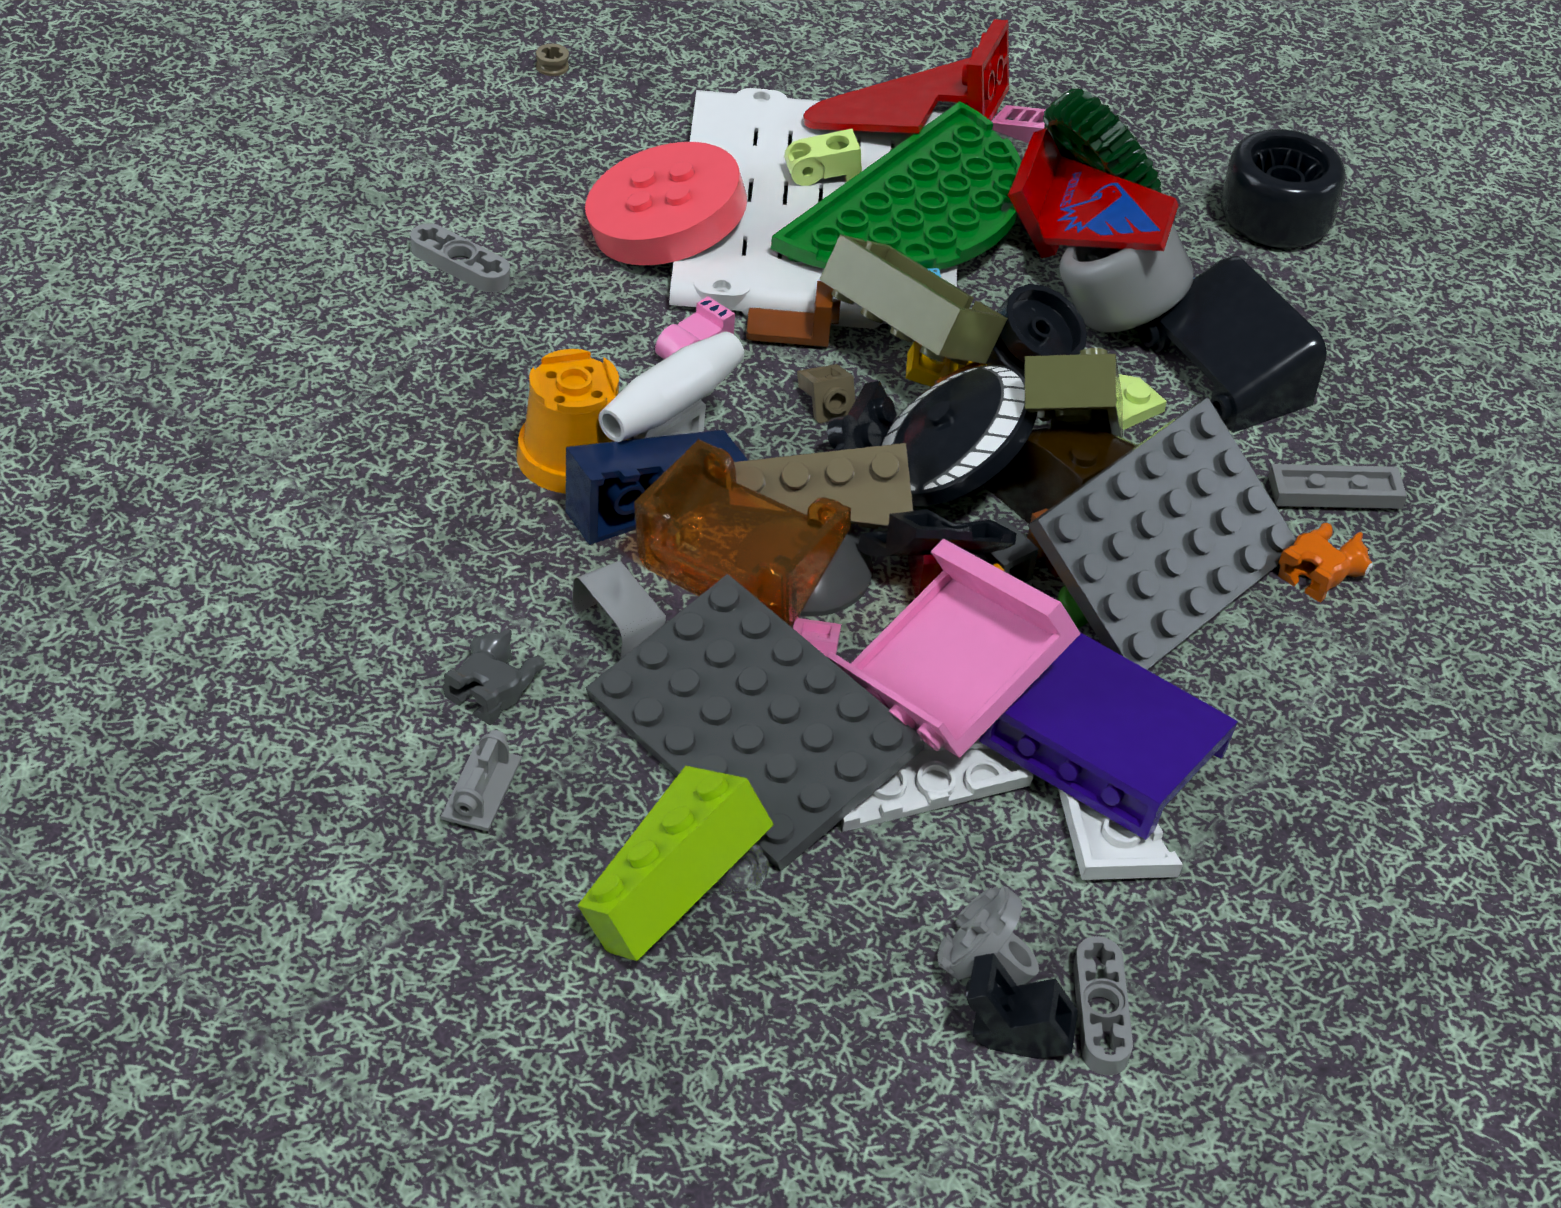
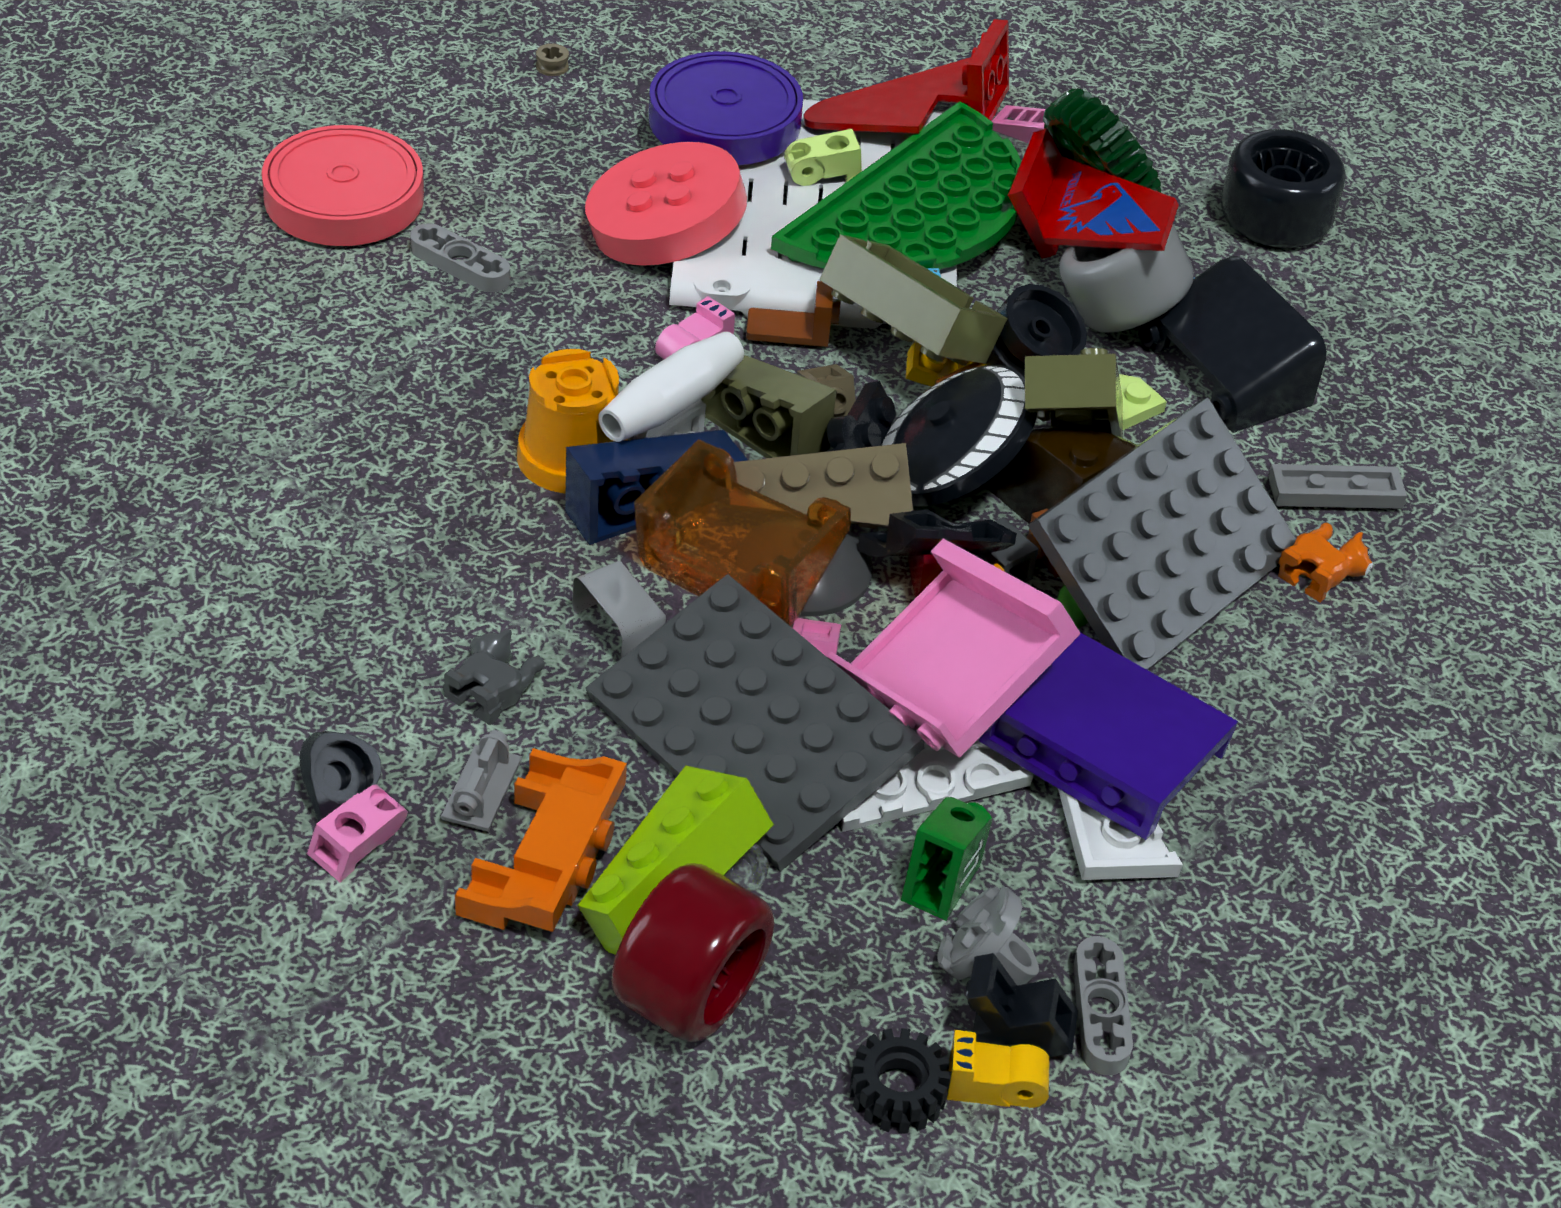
none -> coral brick [262,125,424,246]
none -> black piece [299,731,381,822]
none -> bright pink leg [307,784,408,883]
none -> orange bracket [455,748,627,932]
none -> dark red wheel [611,863,775,1042]
none -> dark purple brick [649,51,803,165]
none -> olive wedge [701,355,836,458]
none -> black tyre [849,1028,951,1134]
none -> green torso [901,797,992,921]
none -> yellow leg [947,1030,1050,1108]

